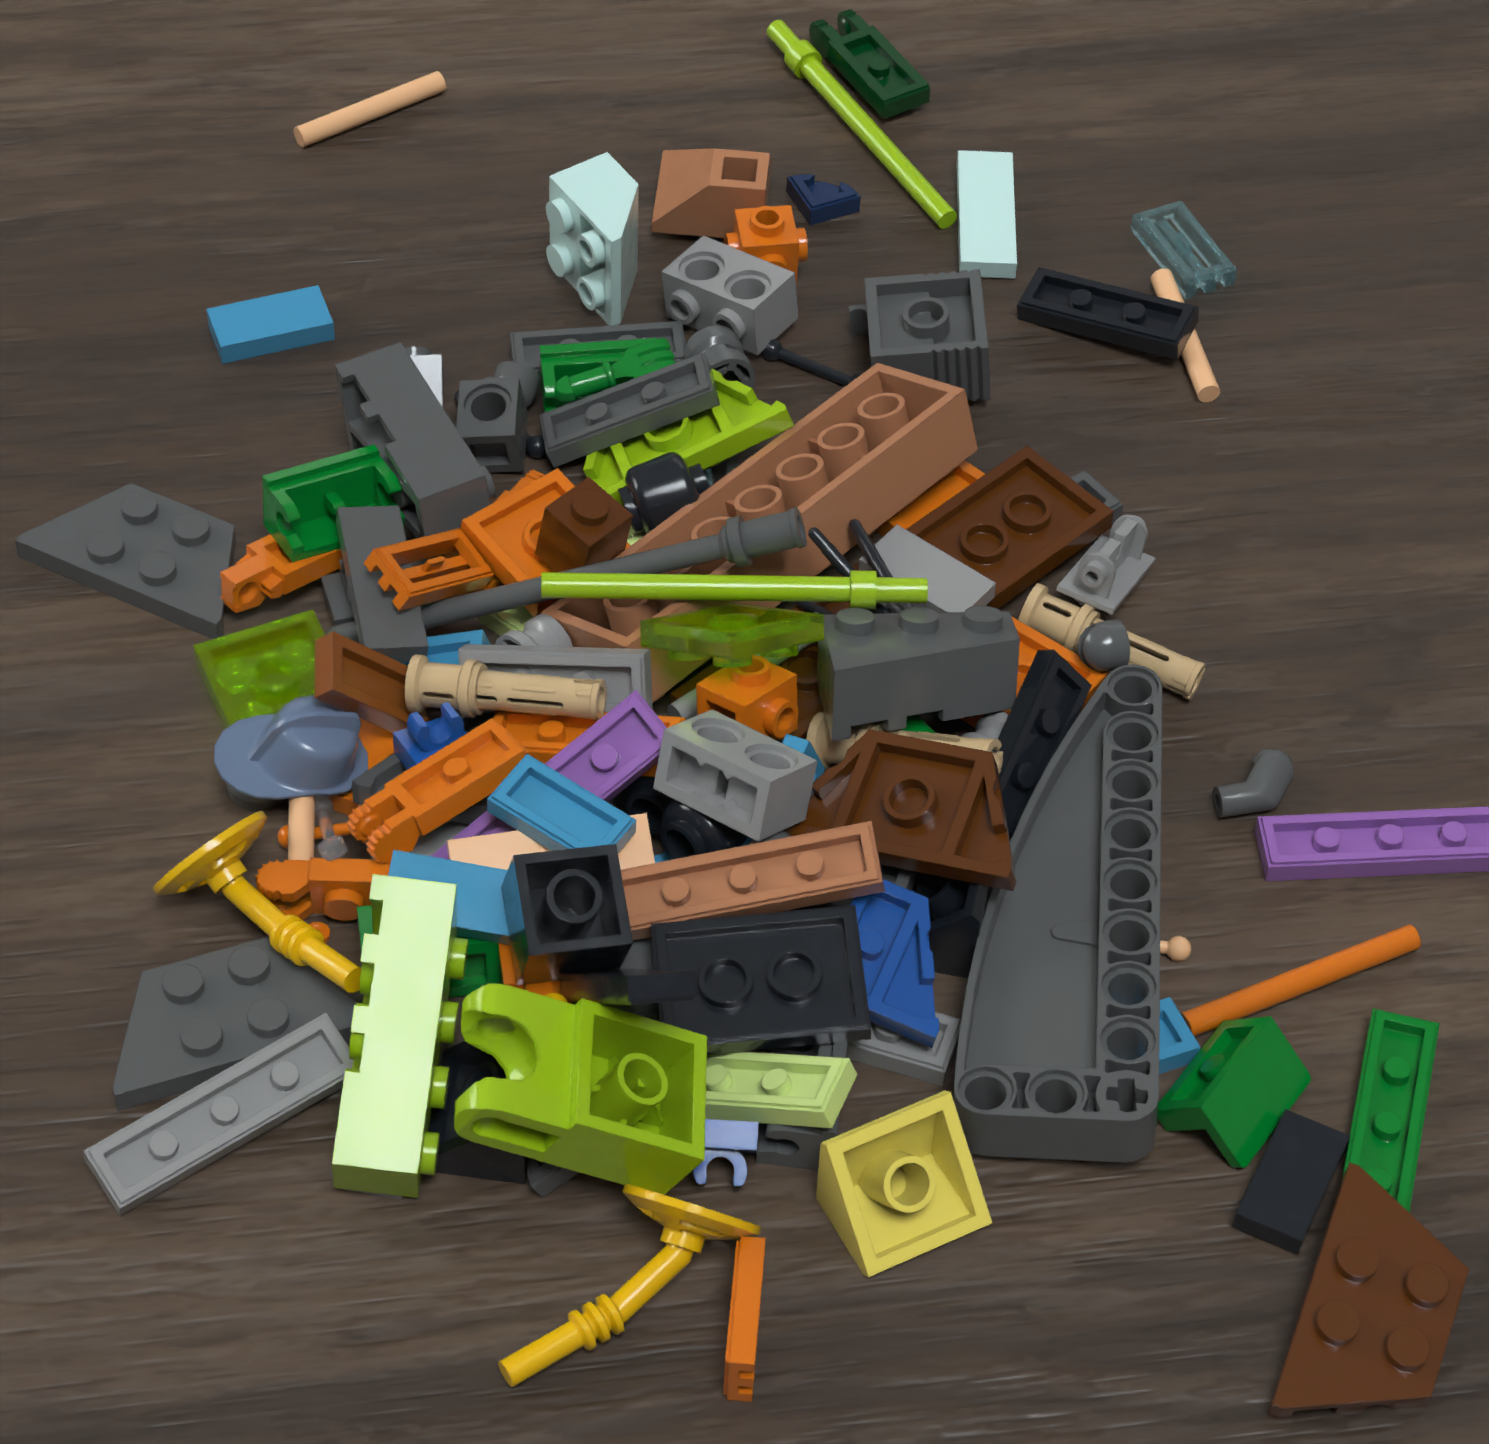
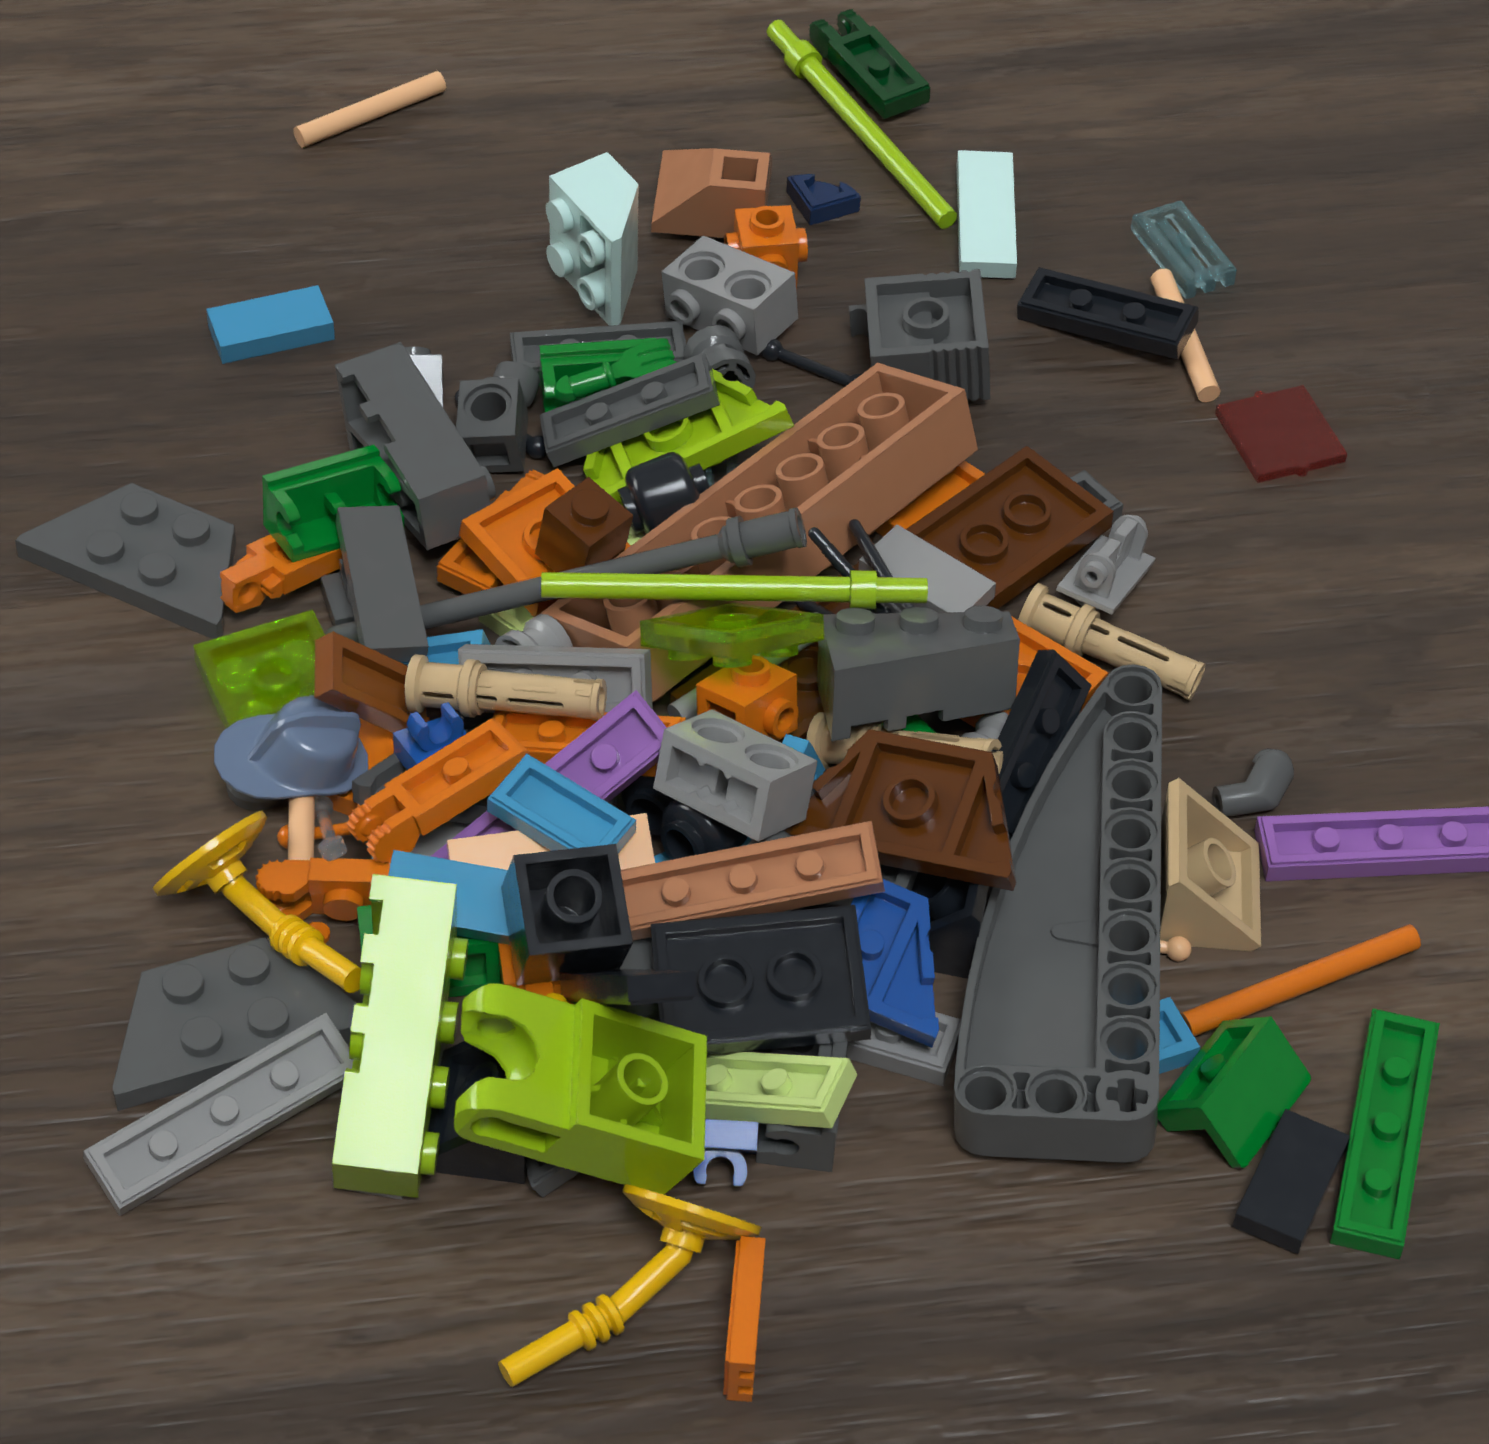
orange tile [364,528,495,611] -> none
light yellow slope [816,1090,992,1277] -> none
dark grey hinge [1077,620,1130,672] -> none
reddish brown wing [1267,1163,1469,1418] -> none
none -> tan slope [1160,778,1261,951]
none -> clear red piece [1215,385,1347,483]

